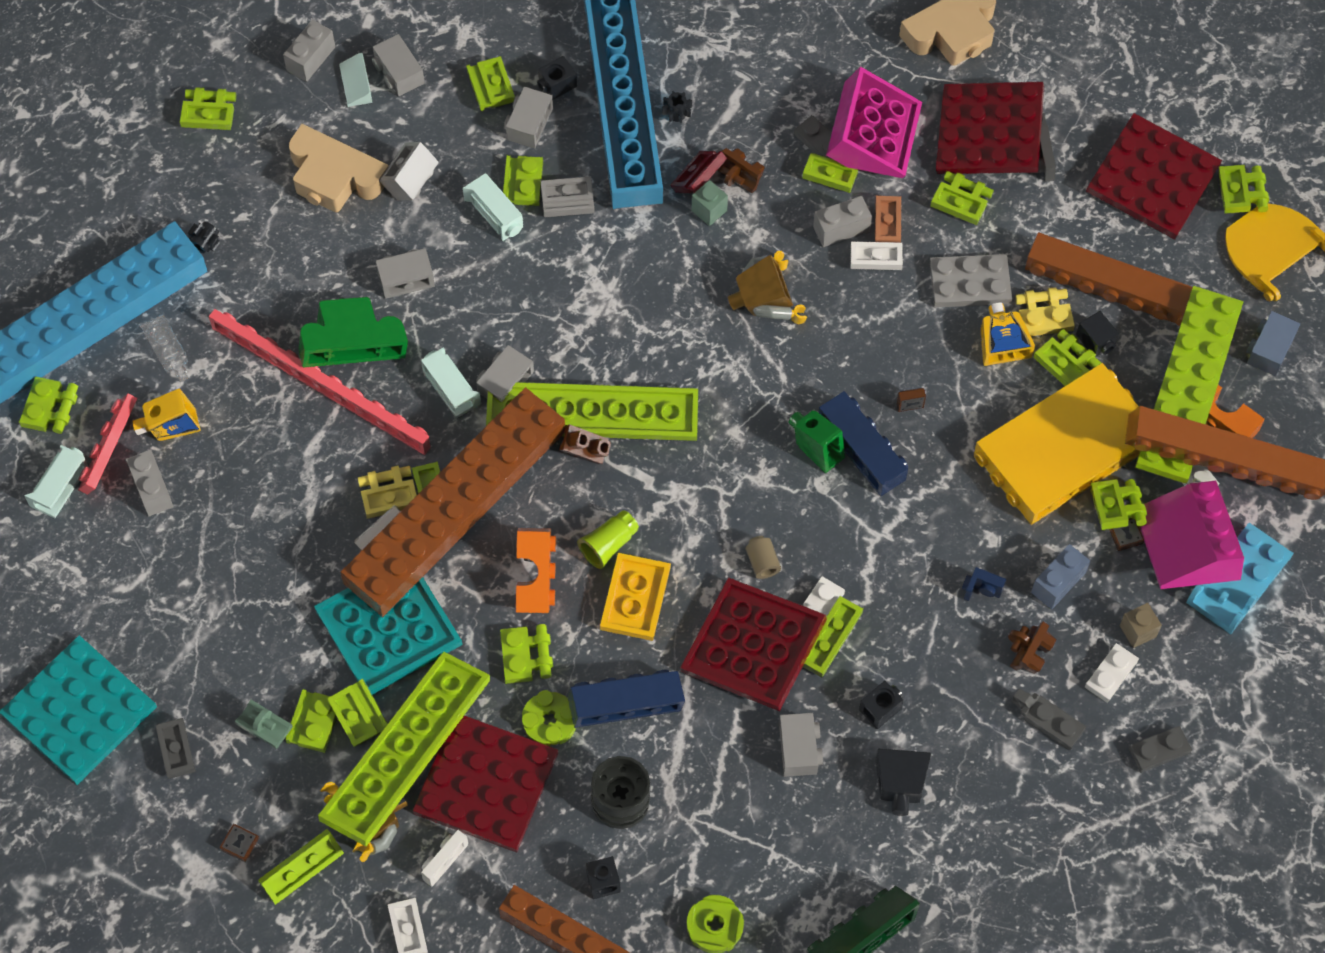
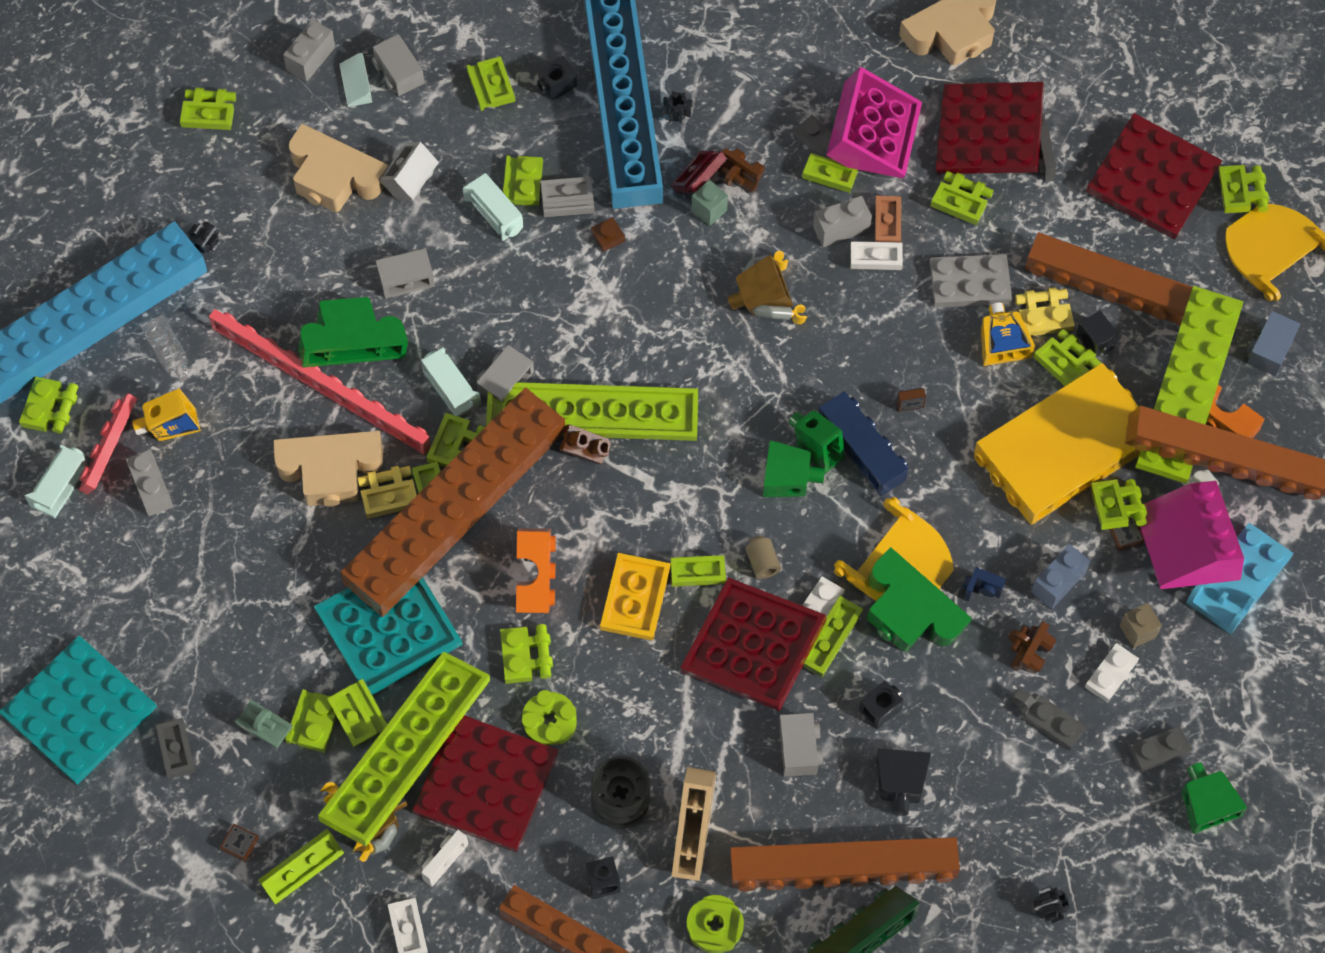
white plate [355,505,401,550] -> none
light grey brick [504,87,553,149] -> none
dark blue brick [567,669,685,728] -> none
lime plant [577,510,639,569] -> none
none -> tan brick [274,431,384,507]
none -> lime plate [426,413,485,468]
none -> reddish brown plate [591,217,625,252]
none -> lime plate [671,555,726,587]
none -> tan brick [671,767,717,881]
none -> dark orange brick [730,837,960,892]
none -> green torso [763,441,825,497]
none -> yellow piece [834,497,954,601]
none -> green brick [866,547,972,652]
none -> black gear [1034,886,1070,923]
none -> green torso [1182,762,1247,834]

